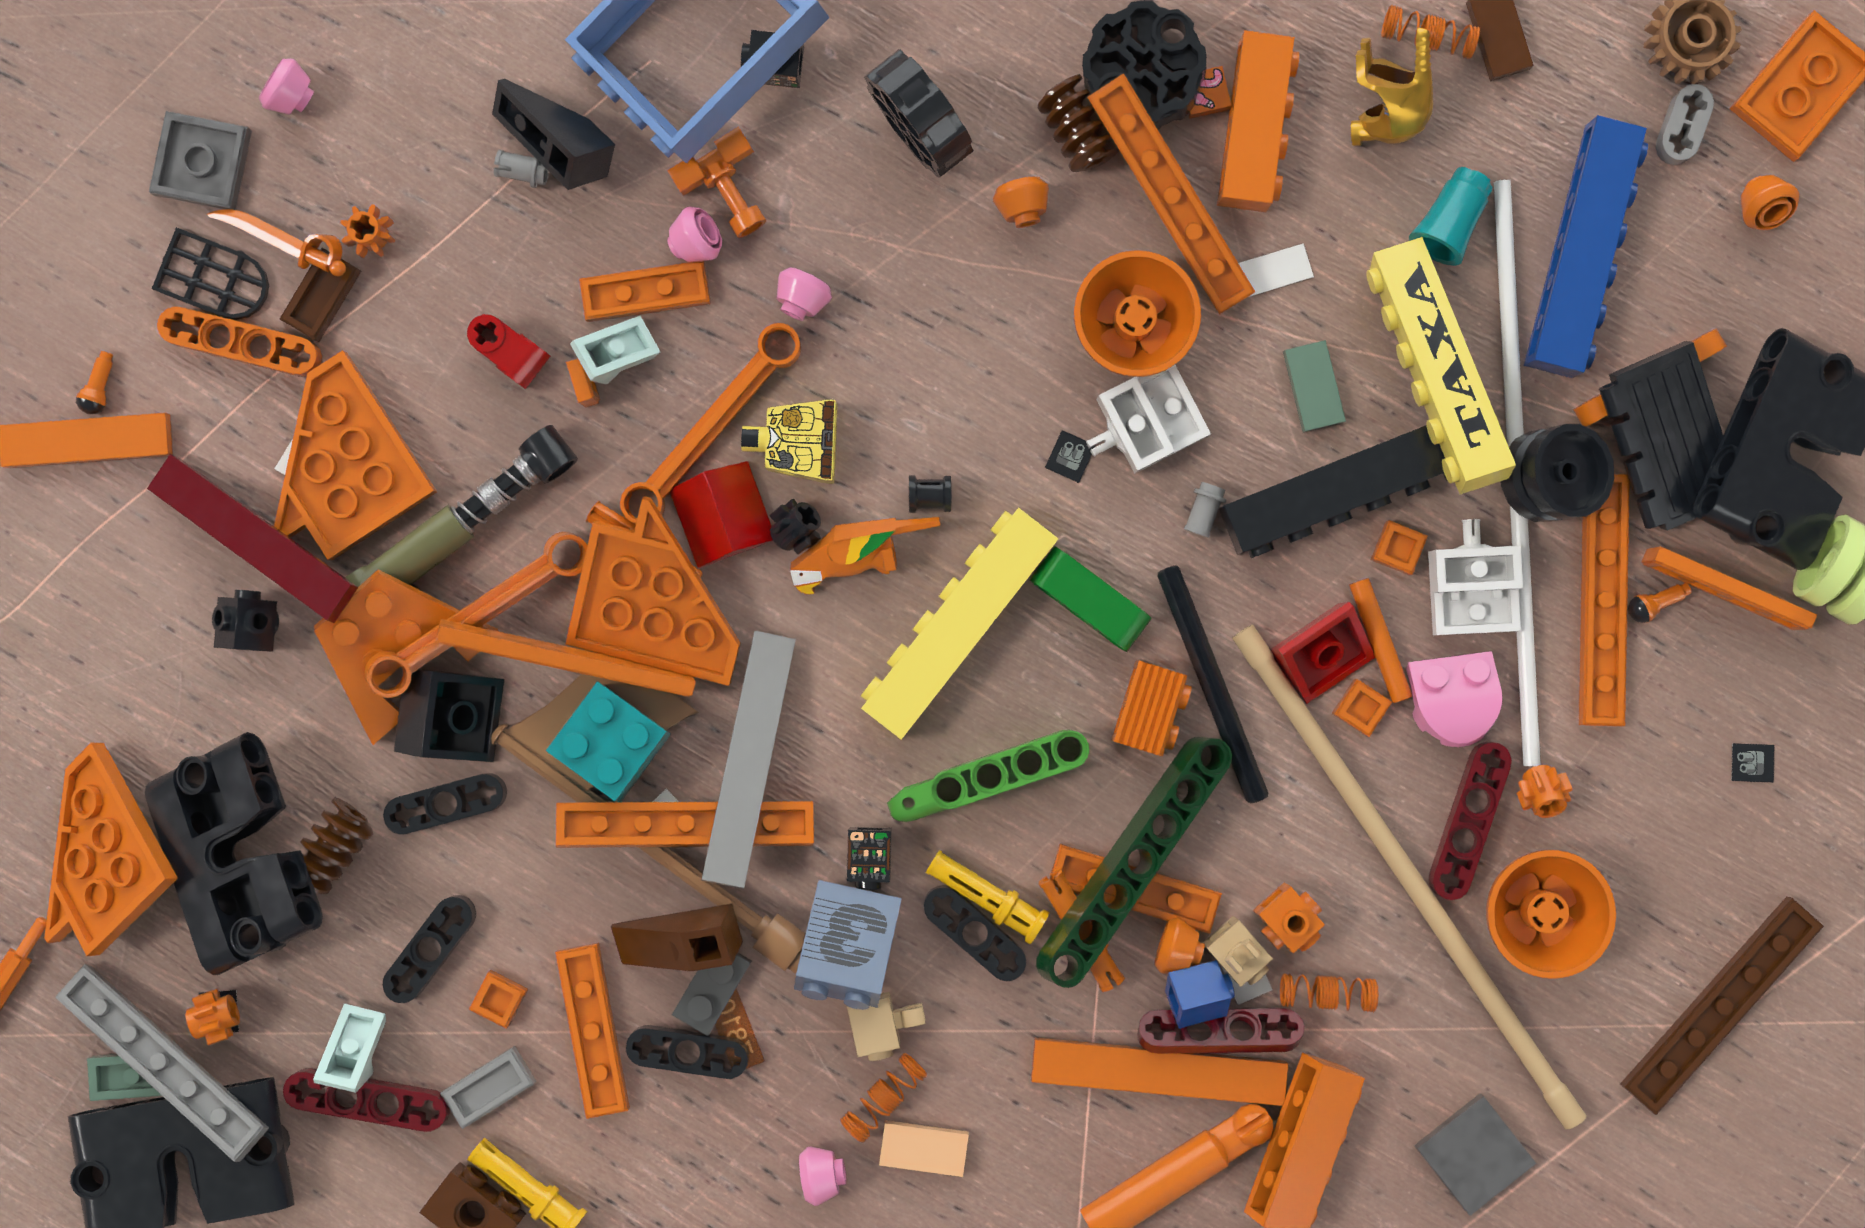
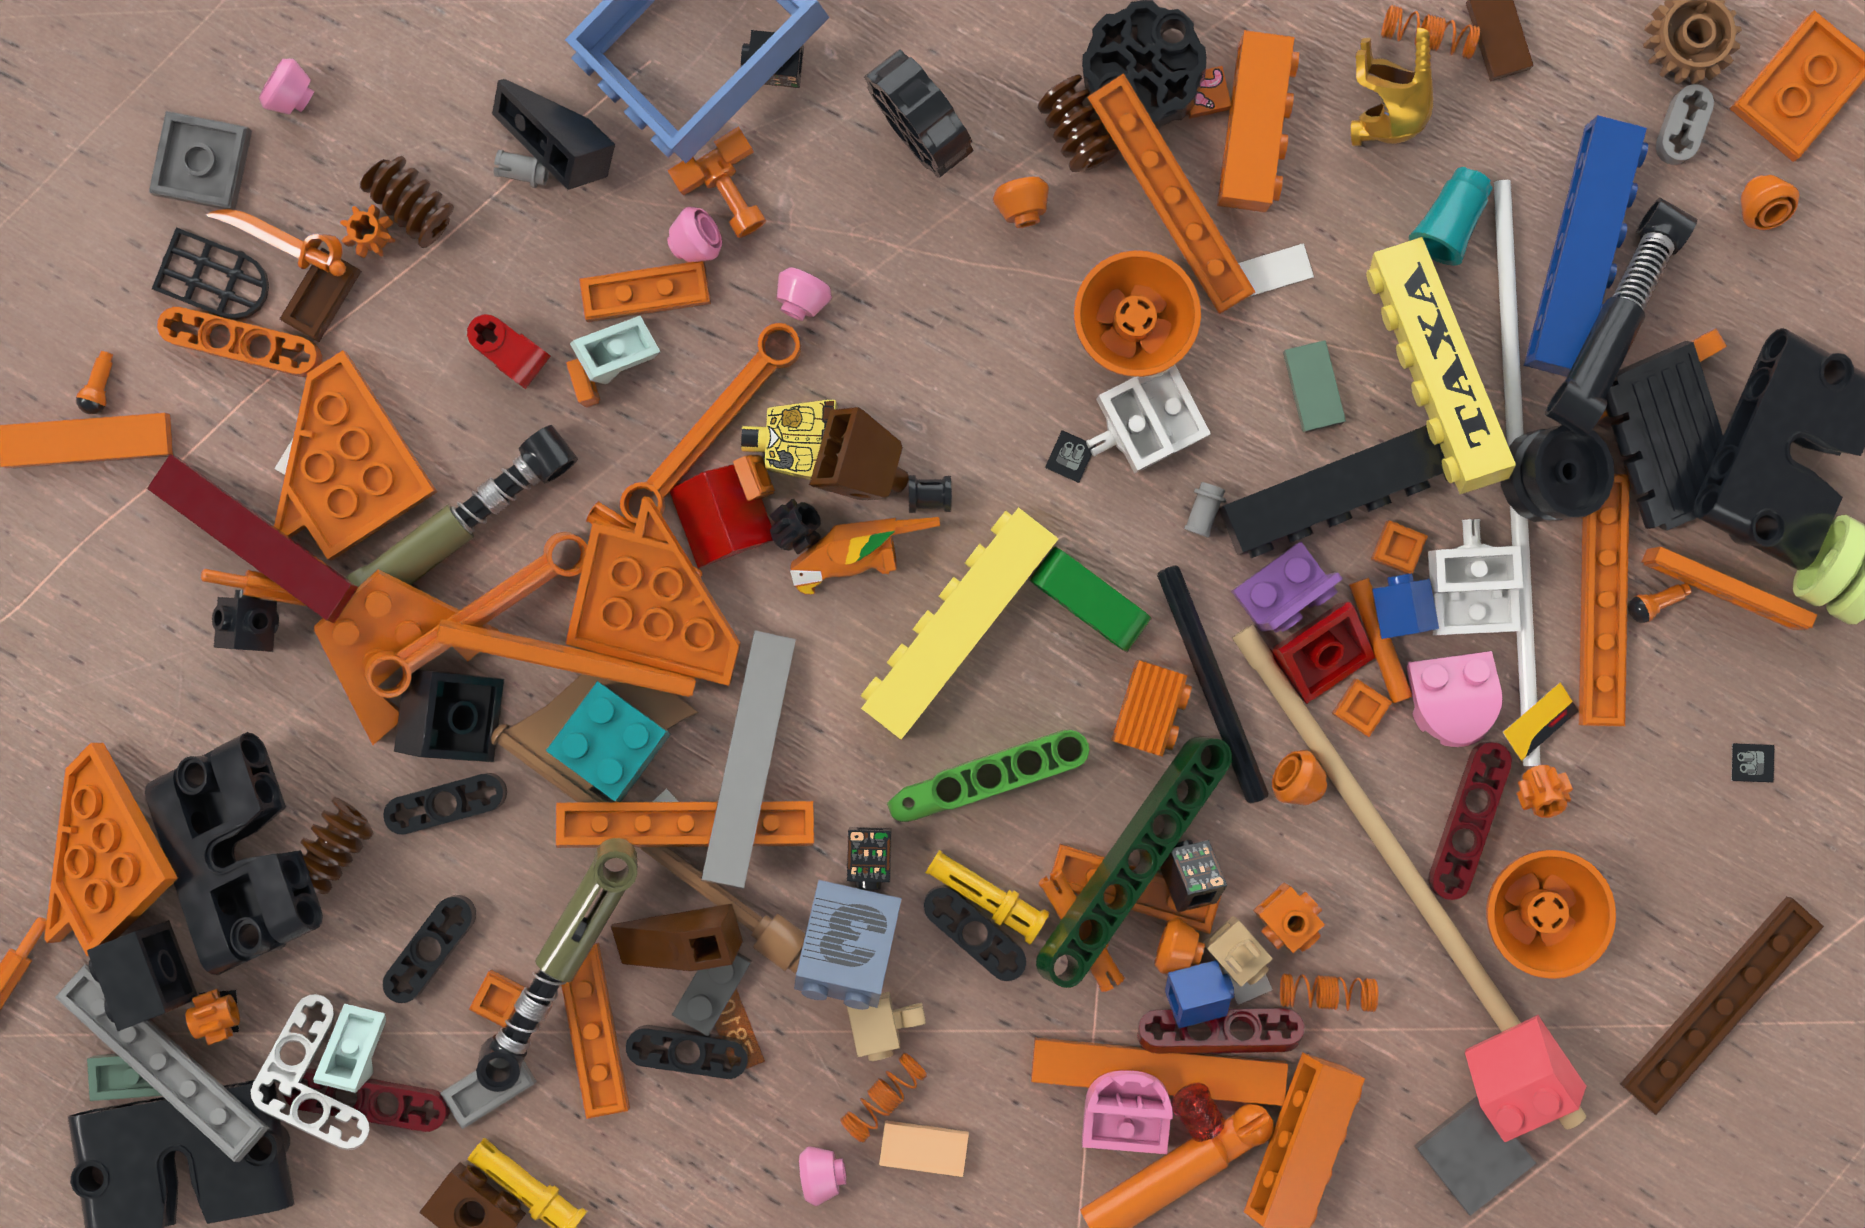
none -> black slope [87,920,198,1031]
none -> orange axle [201,569,308,607]
none -> white beam [251,994,369,1150]
none -> reddish brown piece [360,156,454,248]
none -> piece [476,838,638,1092]
none -> orange tile [733,455,775,501]
none -> reddish brown torso [809,407,909,500]
none -> bright pink slope [1082,1071,1173,1154]
none -> brick [1160,840,1227,912]
none -> clear red bush [1171,1083,1225,1142]
none -> medium lavender bracket [1231,541,1343,633]
none -> orange cone [1272,750,1327,805]
none -> blue brick [1372,573,1439,639]
none -> coral slope [1465,1015,1587,1143]
none -> yellow sticker [1503,682,1578,761]
none -> black piece [1545,198,1698,437]

